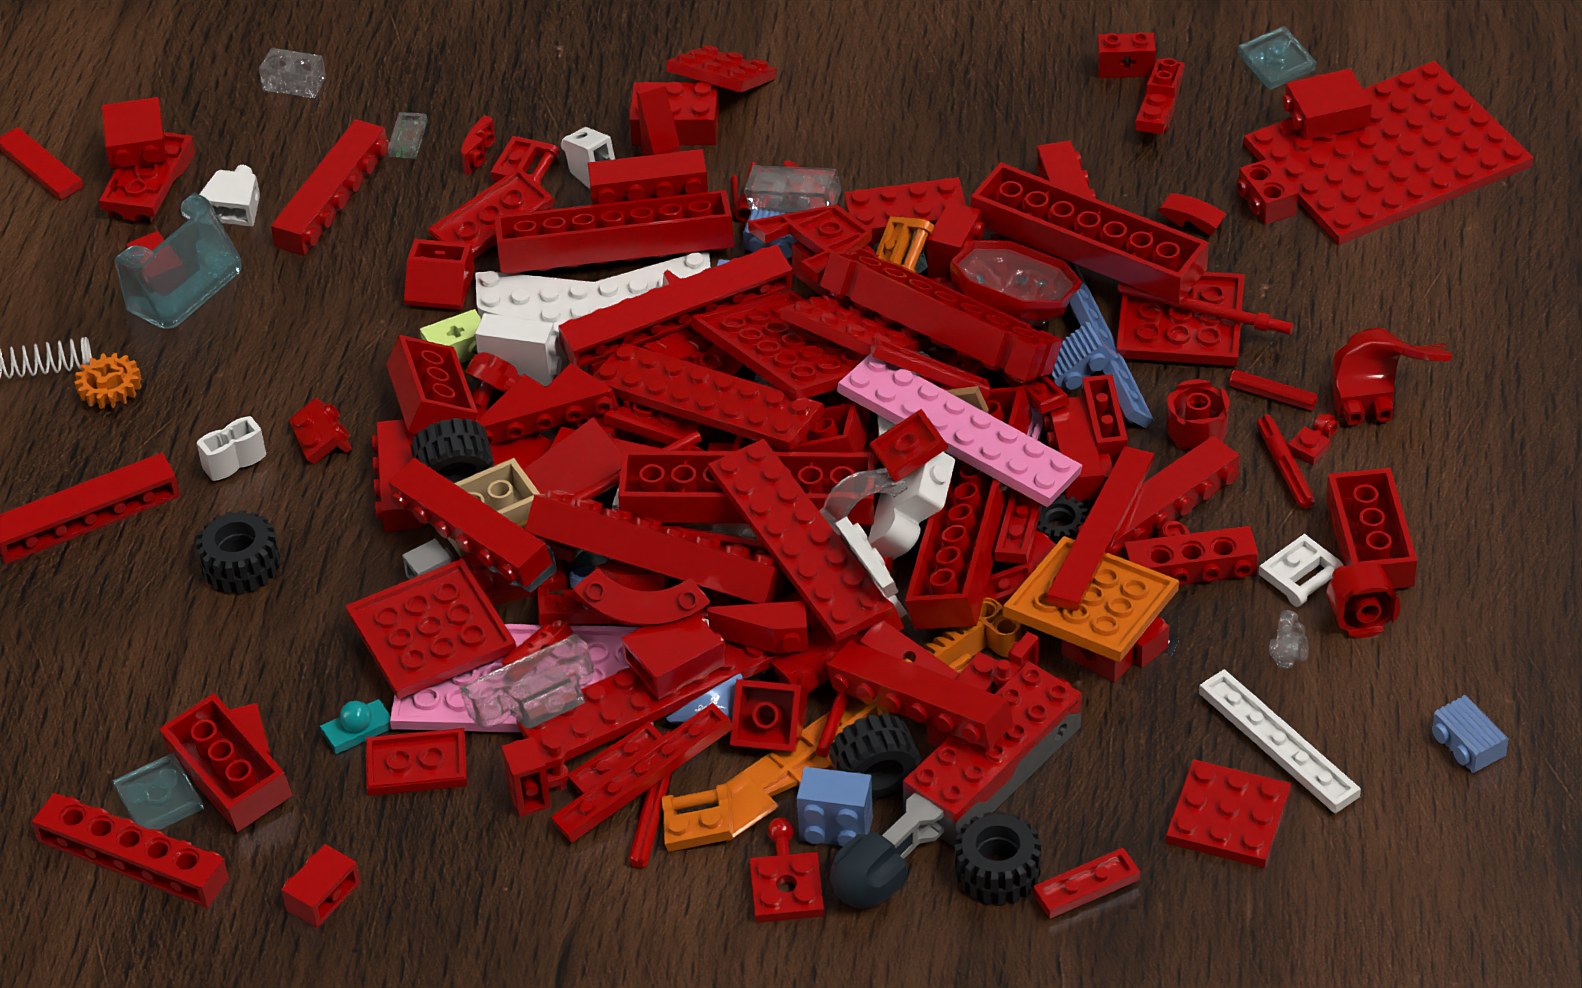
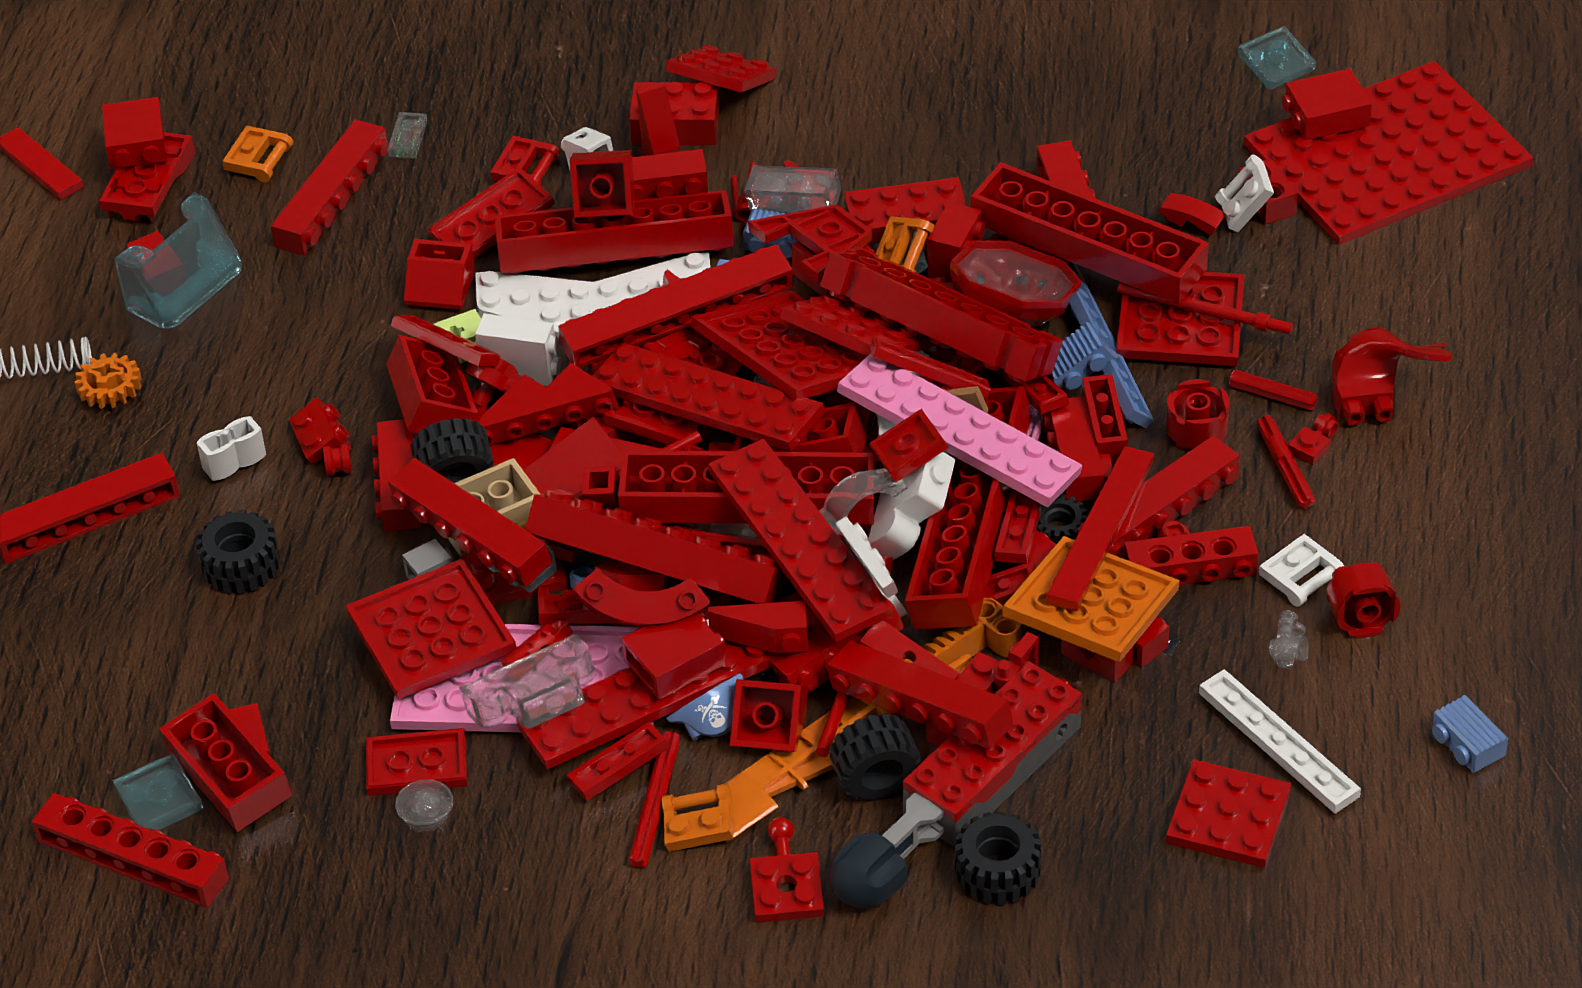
white torso [197,165,260,227] -> none
clear brick [259,48,326,98] -> none
red brick [281,844,361,928] -> none
teal tile [320,699,391,754] -> none
red slope [461,115,496,176] -> none
red brick [501,737,569,817] -> none
red plate [551,703,734,843] -> none
medium blue brick [797,767,873,847] -> none
red plate [1033,848,1140,919] -> none
red brick [1097,32,1156,78] -> none
red slope [1135,58,1185,134] -> none
red brick [1326,468,1417,589] -> none
none -> orange plate [222,125,293,183]
none -> red wheel [323,443,352,477]
none -> red tile [391,315,500,366]
none -> clear hat [395,780,453,831]
none -> red brick [570,150,636,218]
none -> red brick [582,466,620,510]
none -> white plate [1215,155,1274,232]

